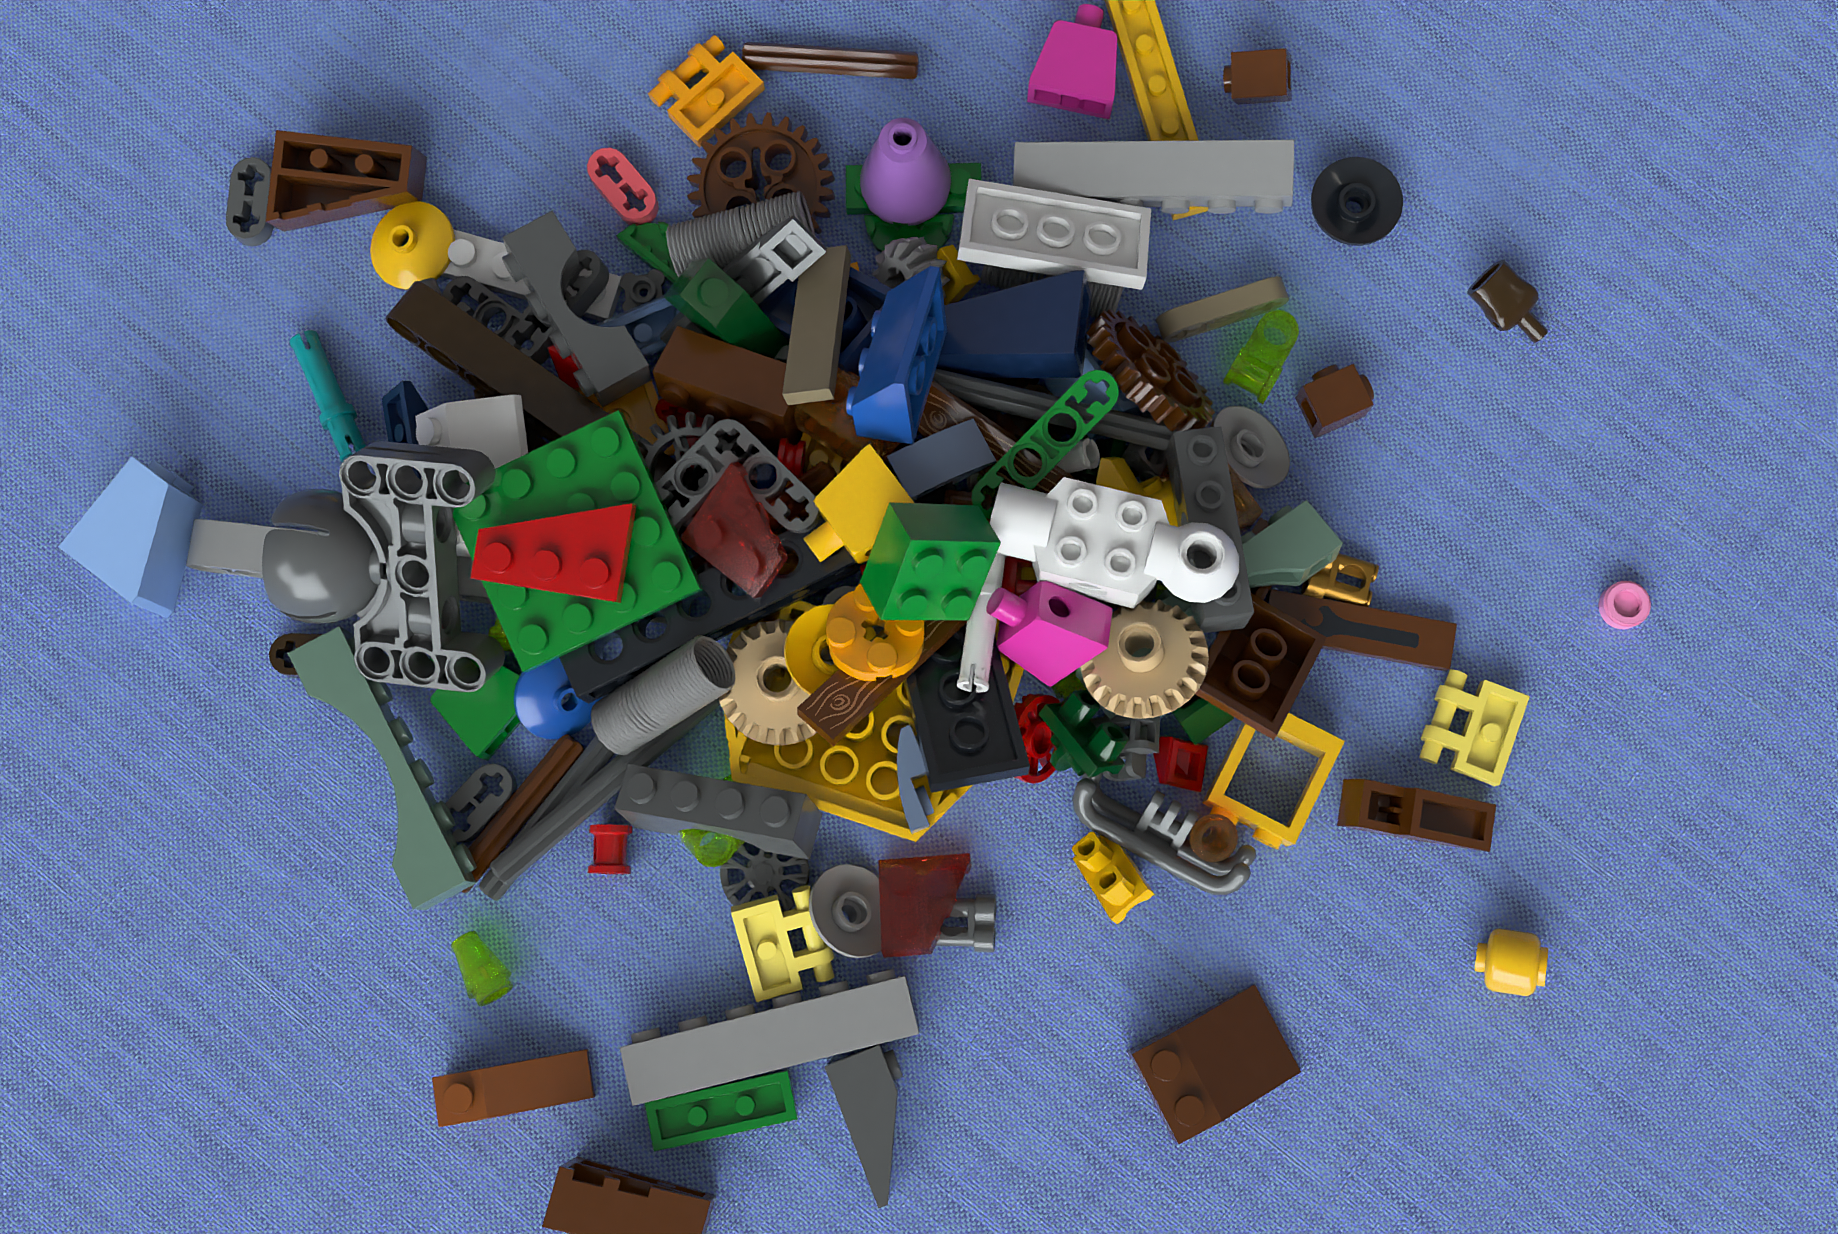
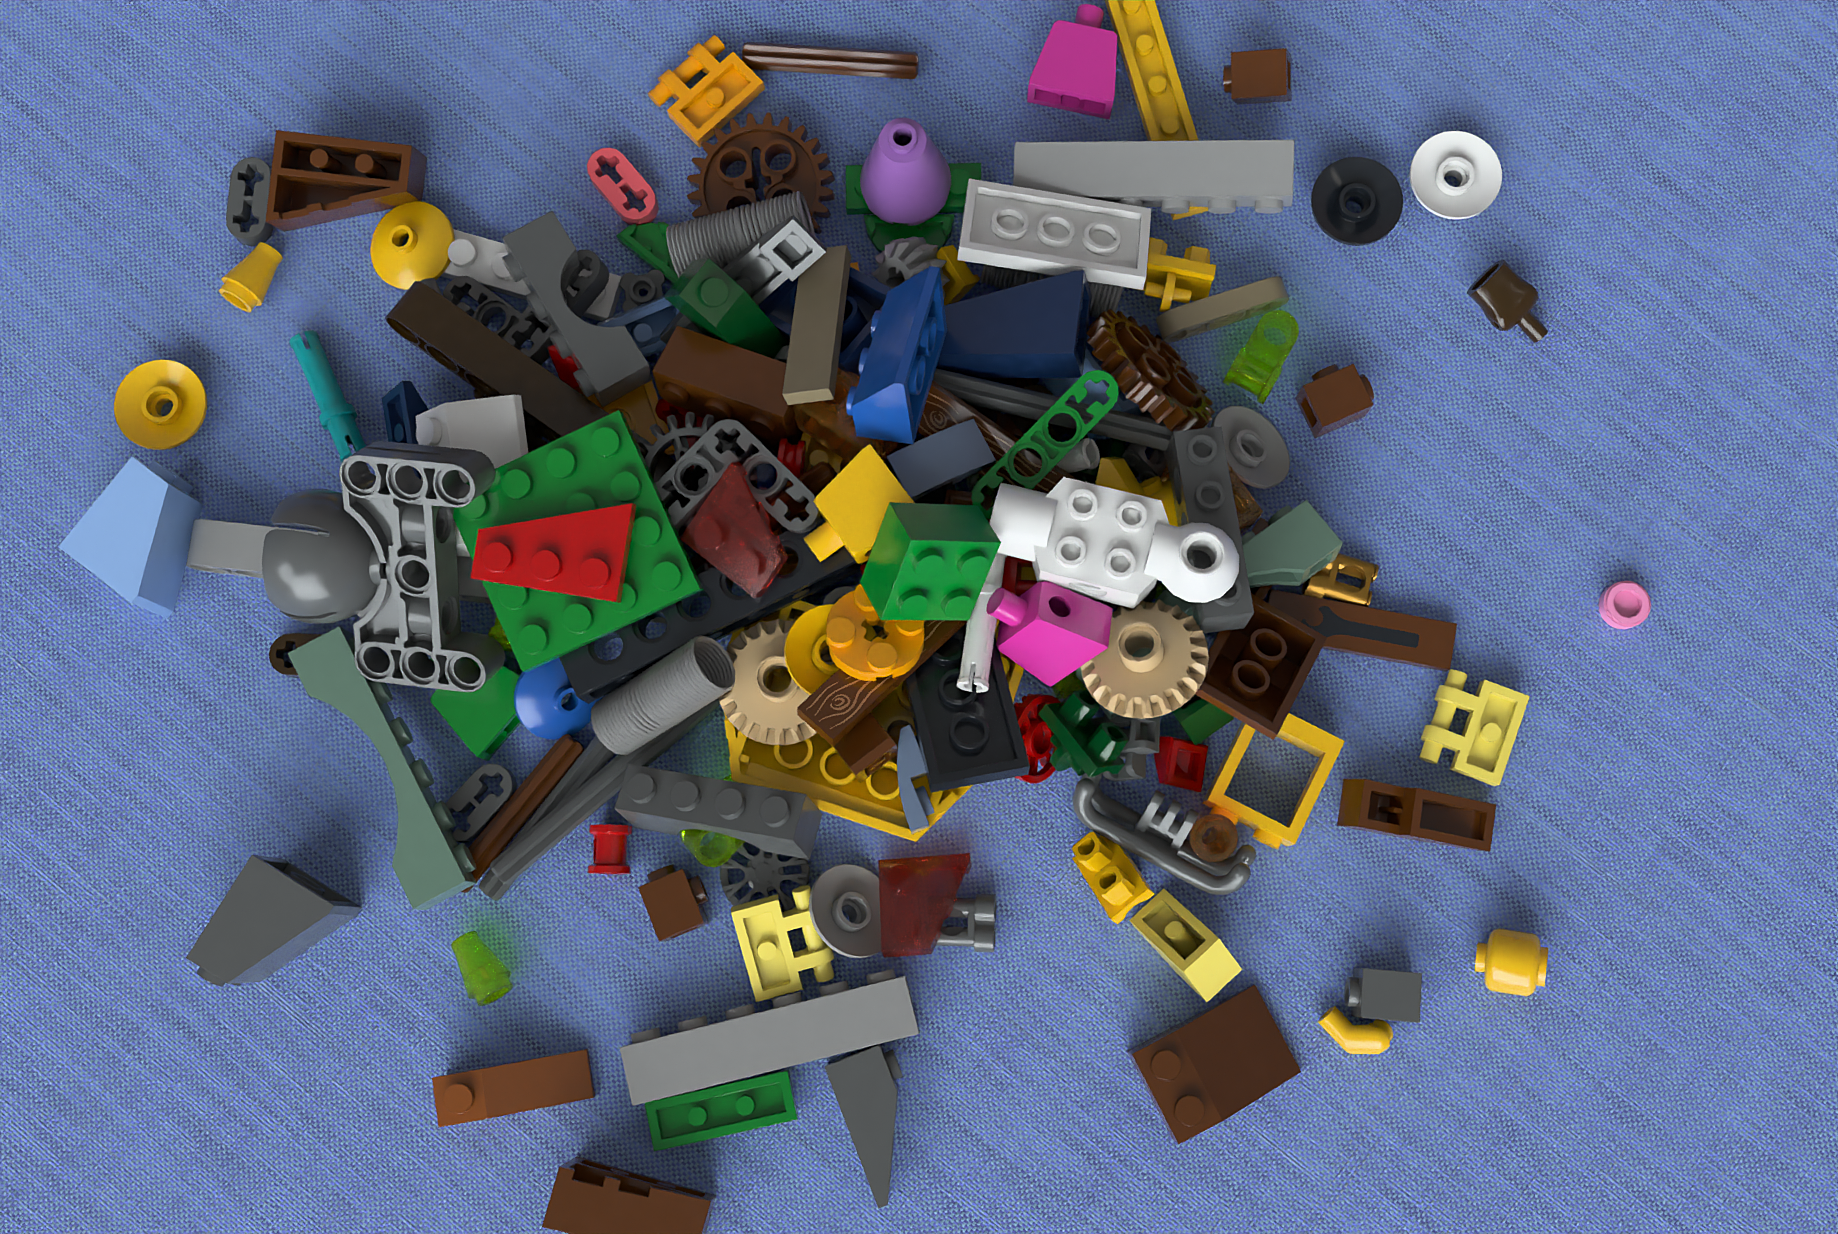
none -> yellow dish [114,359,207,450]
none -> dark grey slope [186,855,362,987]
none -> yellow cone [219,242,283,312]
none -> reddish brown brick [638,864,709,942]
none -> reddish brown slope [832,713,898,783]
none -> yellow hips [1126,237,1216,312]
none -> light yellow slope [1129,889,1242,1002]
none -> yellow arm [1318,1006,1393,1054]
none -> dark grey brick [1344,968,1422,1023]
none -> white dish [1410,131,1502,219]

